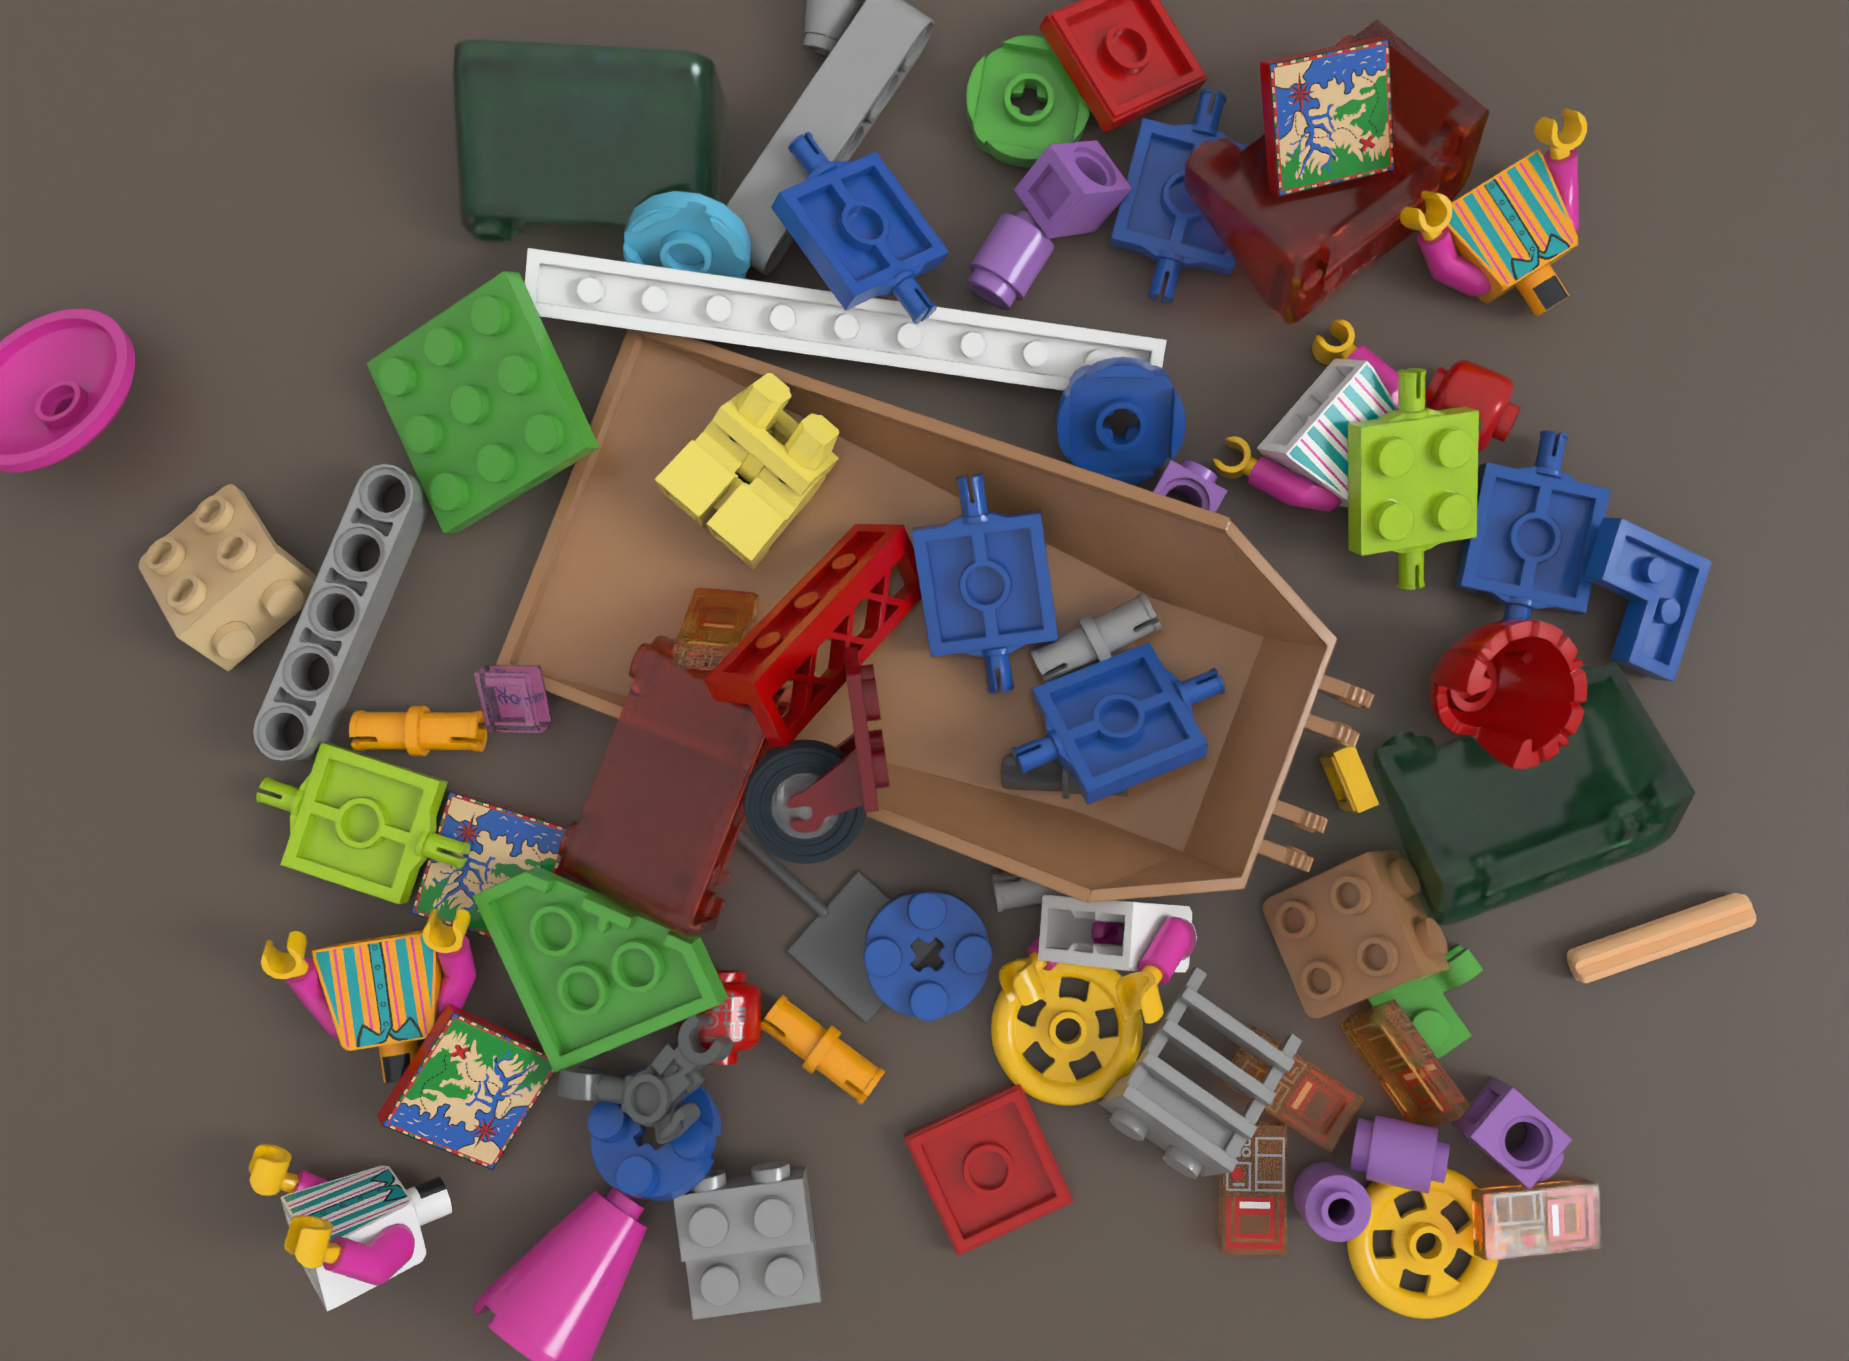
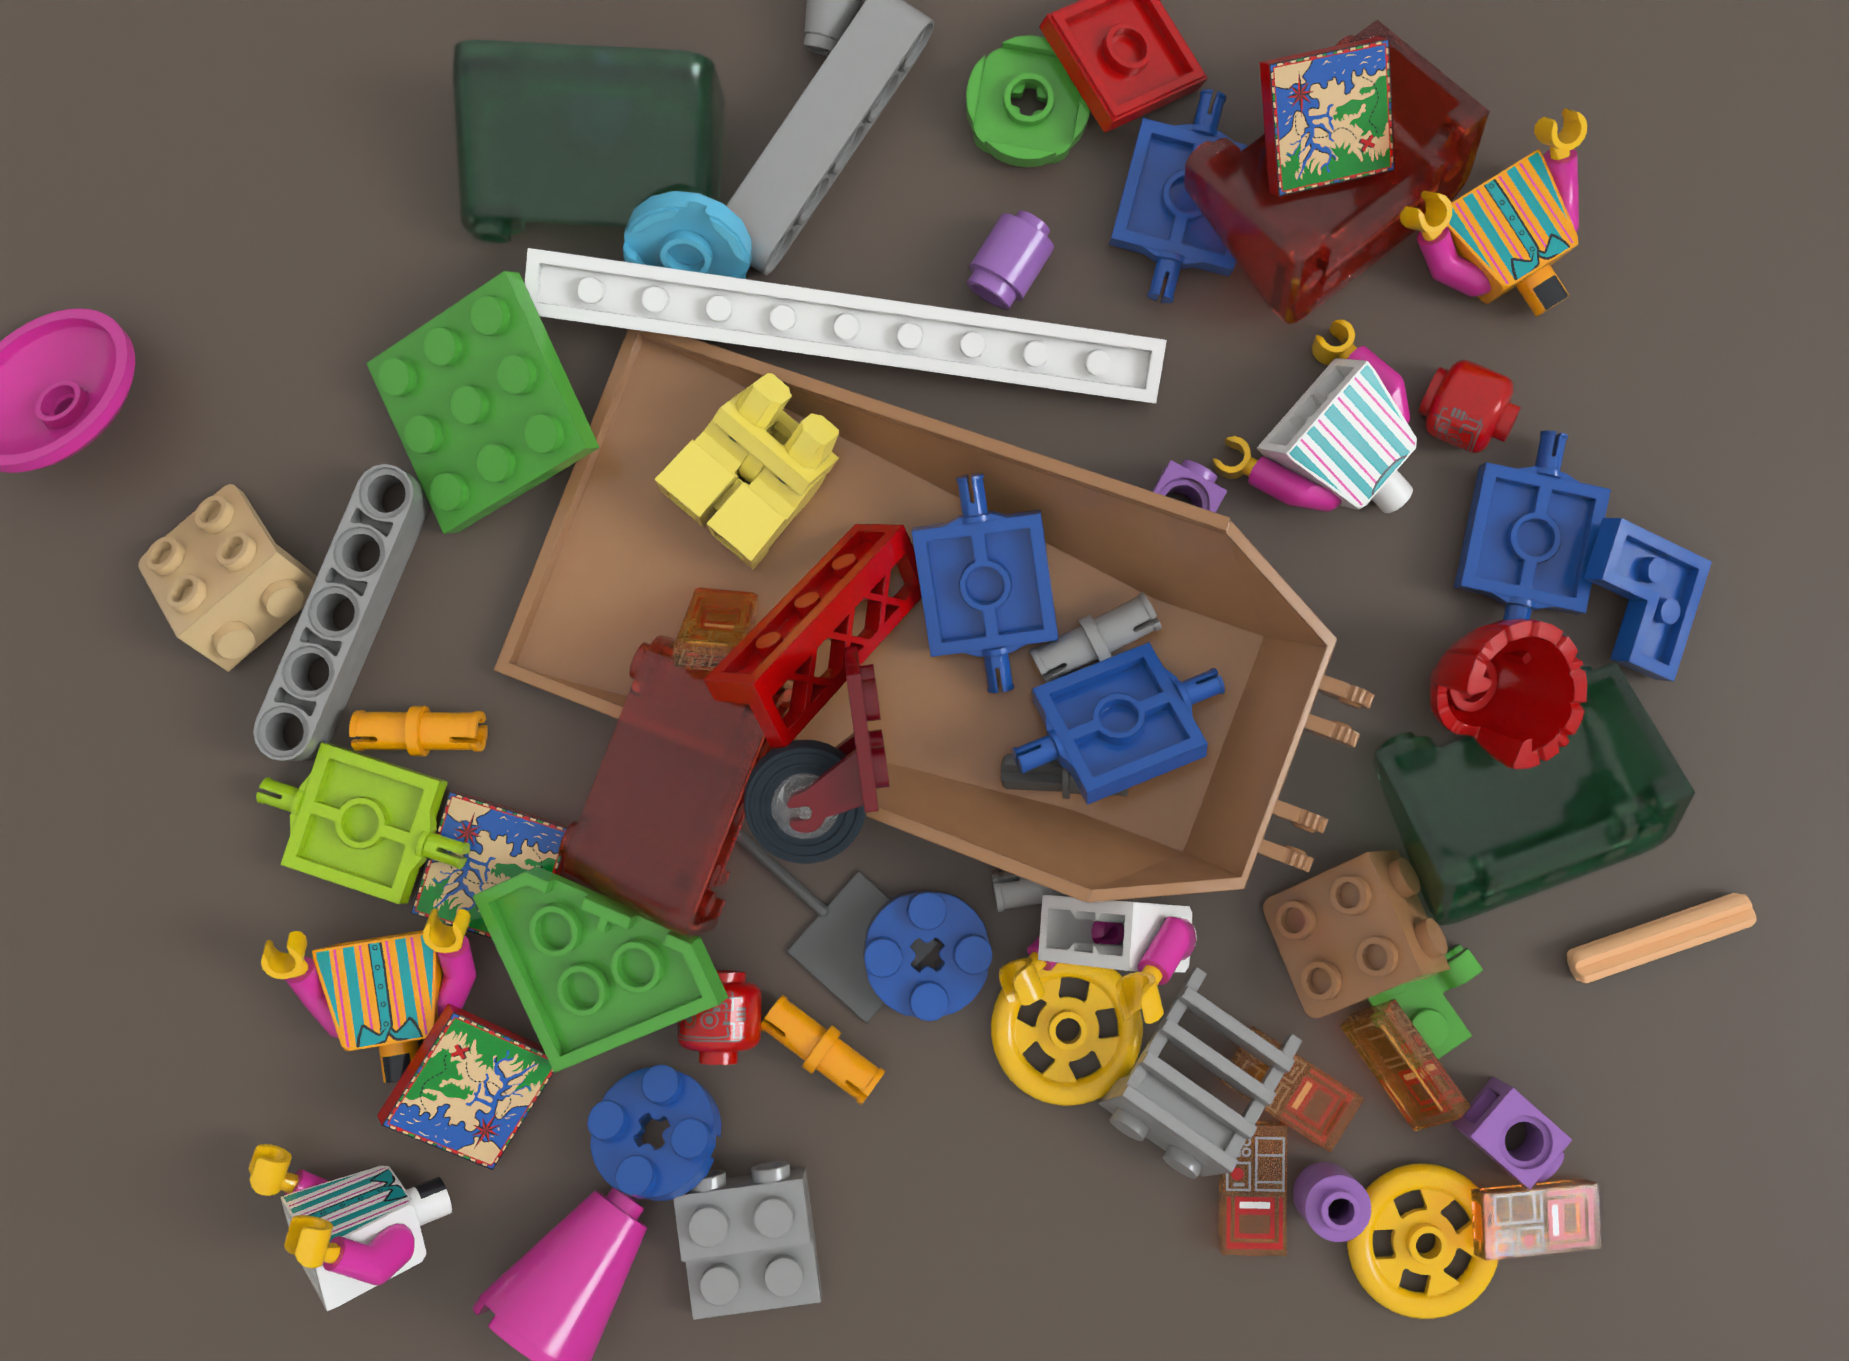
clear purple tile [474,665,553,733] -> none
dark grey piece [557,1014,734,1144] -> none
blue plate [771,132,949,324] -> none
red tile [904,1083,1074,1256] -> none
medium lavender brick [1014,140,1132,239] -> none
blue plate [1056,357,1186,485] -> none
yellow tile [1318,745,1379,813] -> none
lime plate [1348,368,1479,590] -> none
medium lavender brick [1350,1115,1450,1194] -> none

